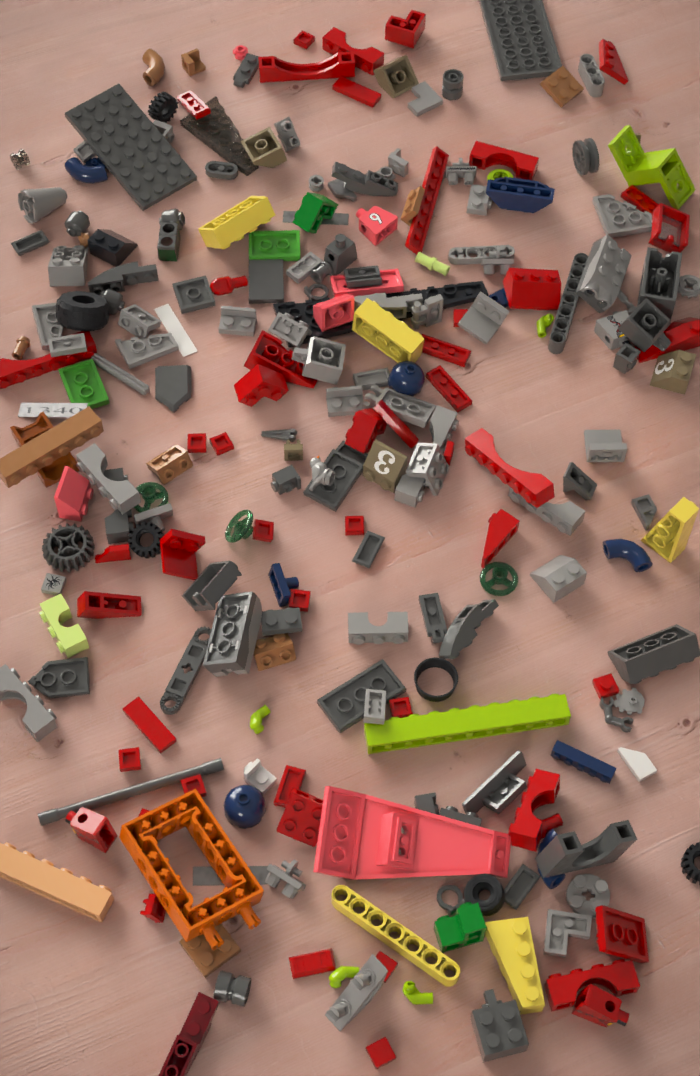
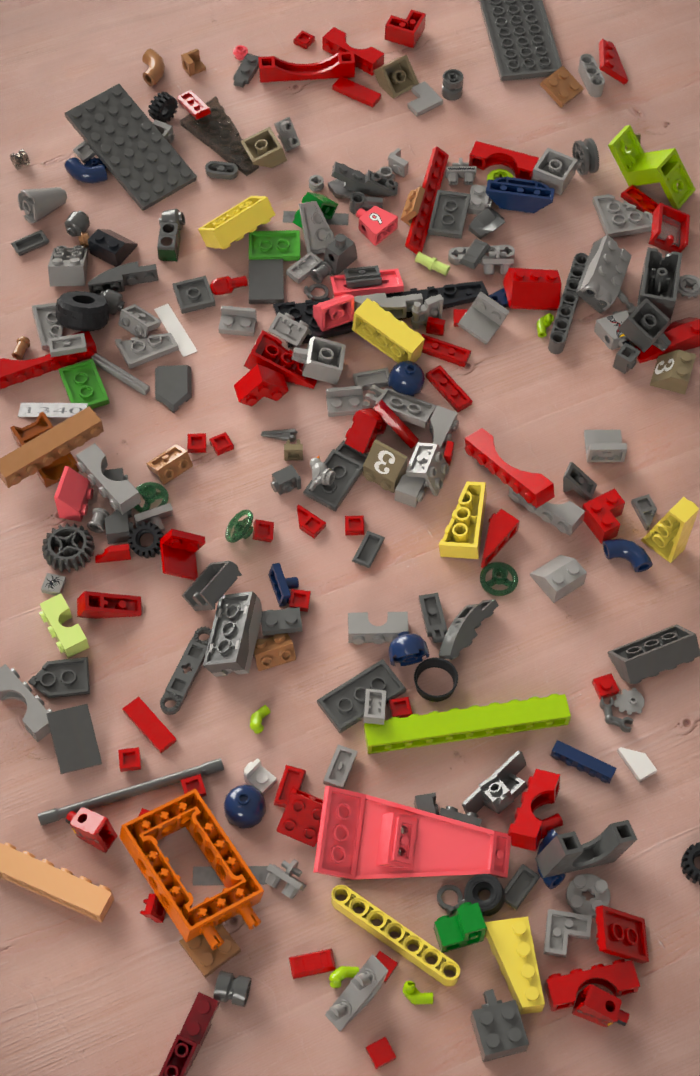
none -> dark grey tile [46,704,102,774]
none -> light grey bush [87,508,109,533]
none -> red tile [297,504,326,539]
none -> light grey wing [299,201,335,254]
none -> light grey plate [323,745,358,789]
none -> dark grey piece [349,192,383,214]
none -> dark blue cylinder [388,631,430,666]
none -> red plate [426,317,446,336]
none -> dark grey plate [428,190,471,239]
none -> light yellow wedge [439,481,487,559]
none -> dark grey tile [459,239,490,270]
none -> dark grey slope [469,208,505,240]
none -> dark grey brick [479,774,514,812]
none -> light grey brick [532,148,578,195]
none -> red brick [582,488,625,544]

